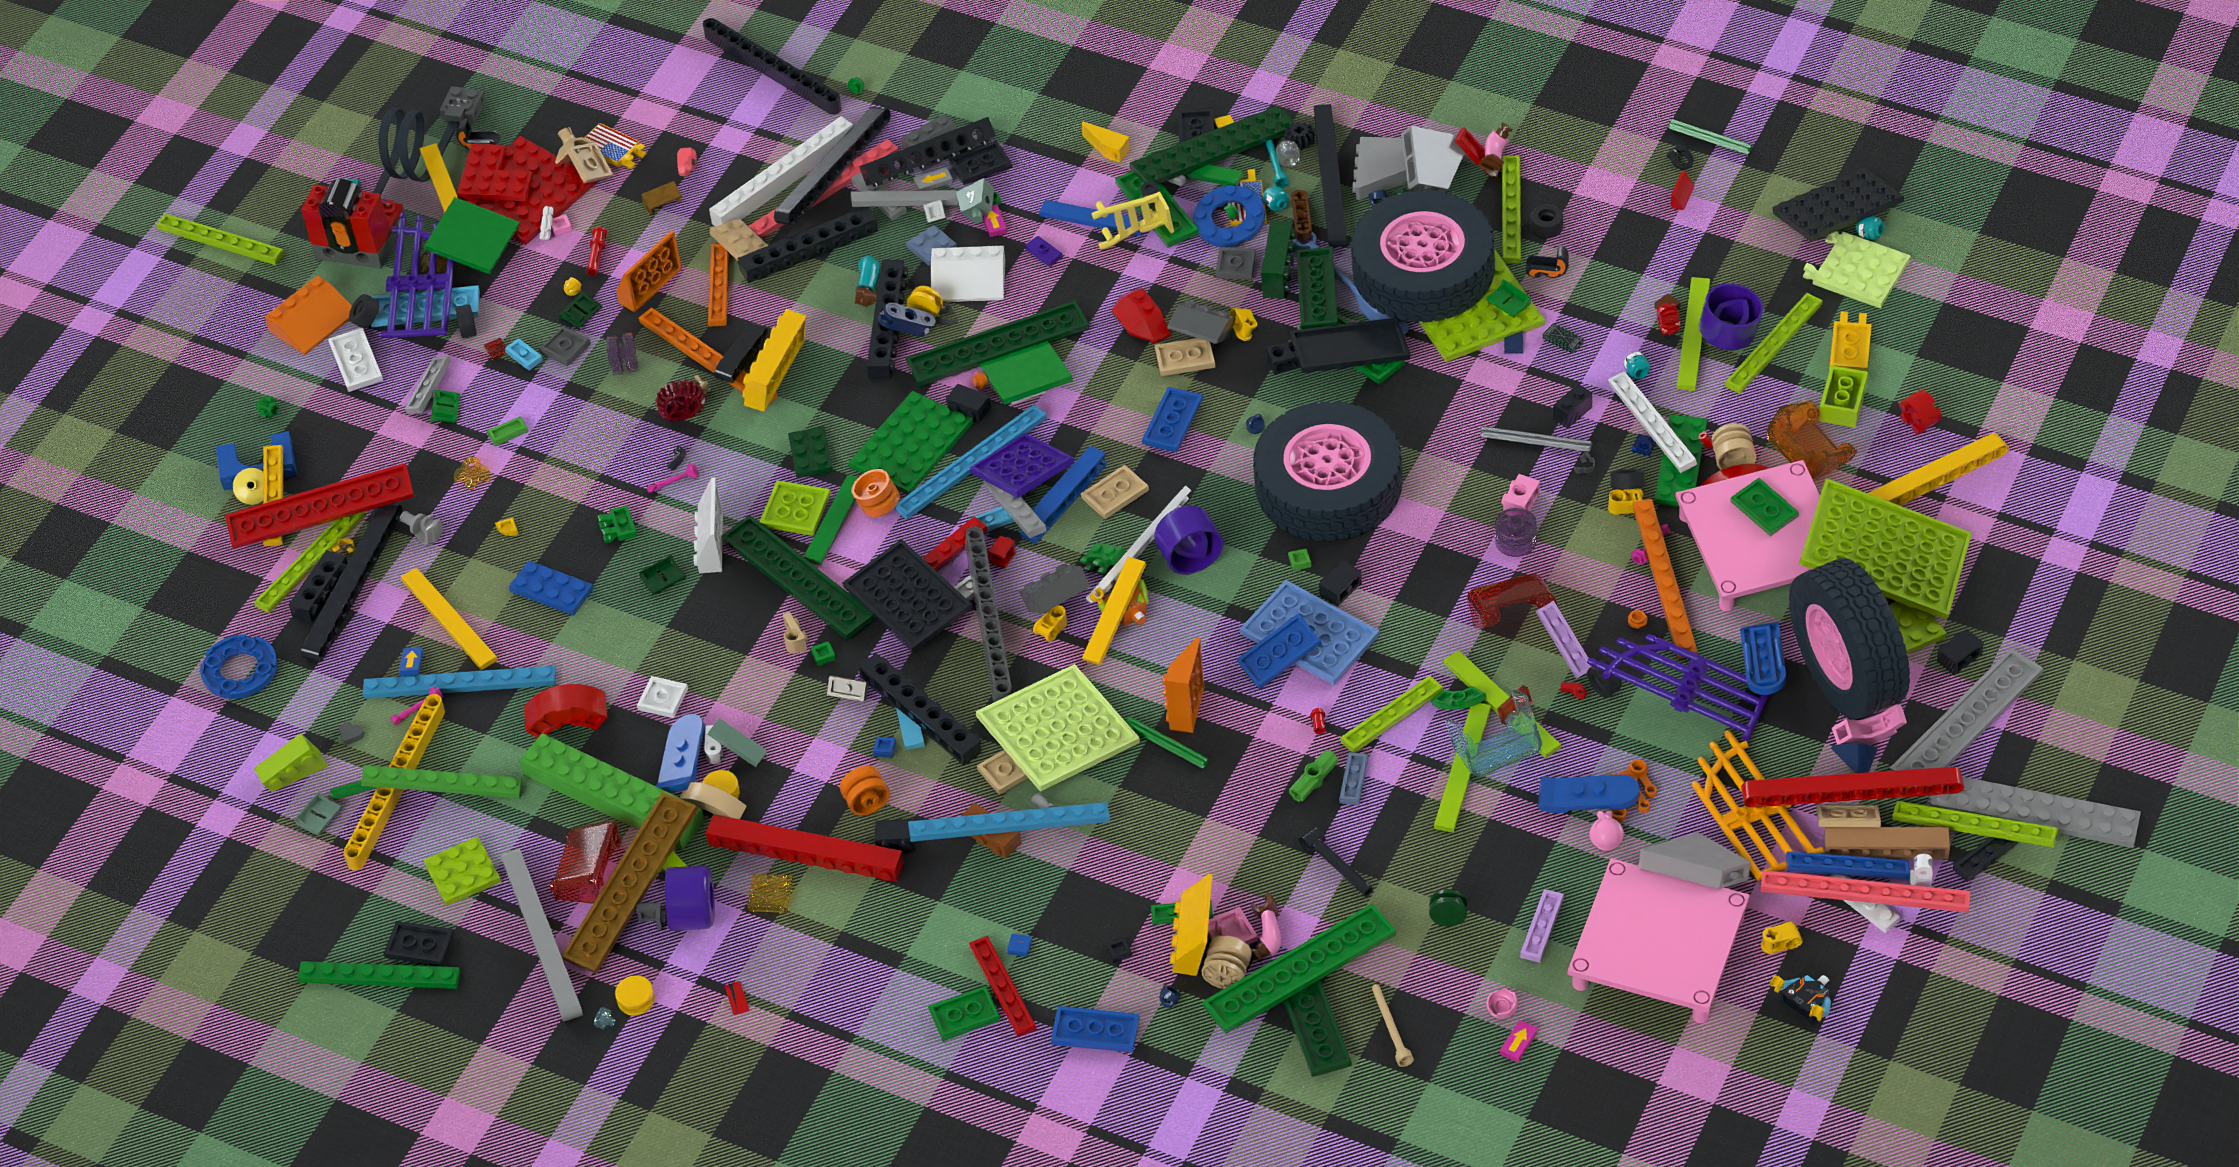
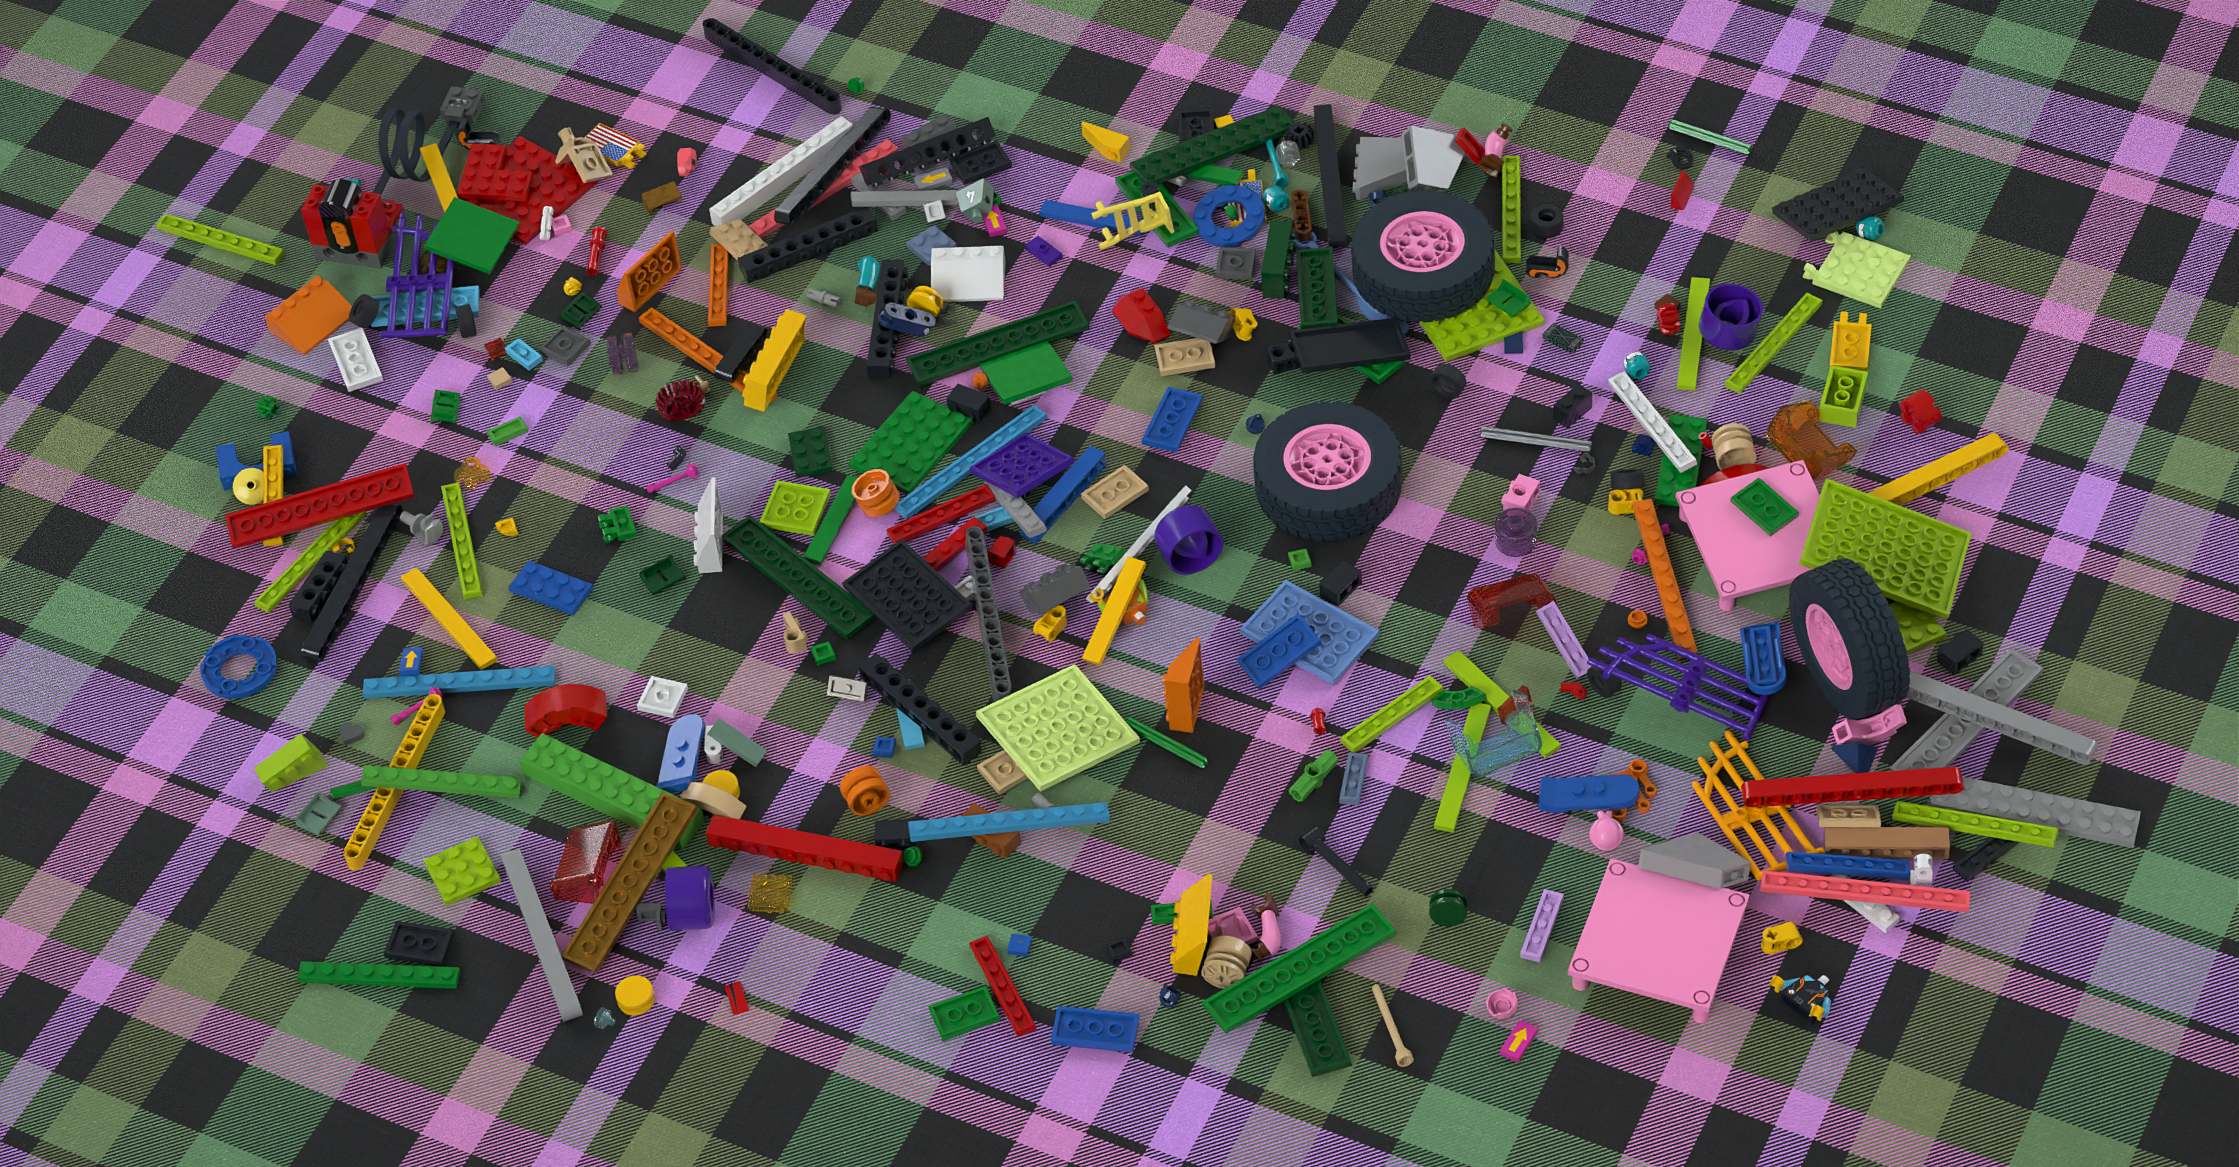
light grey plate [405,356,451,414] -> none
none -> lime tile [441,482,483,600]
none -> tan tile [487,367,512,390]
none -> light grey pin [806,288,843,309]
none -> red plate [886,484,996,544]
none -> green plate [903,846,922,867]
none -> black tyre [1429,364,1466,399]
none -> light grey beam [1906,671,2098,764]

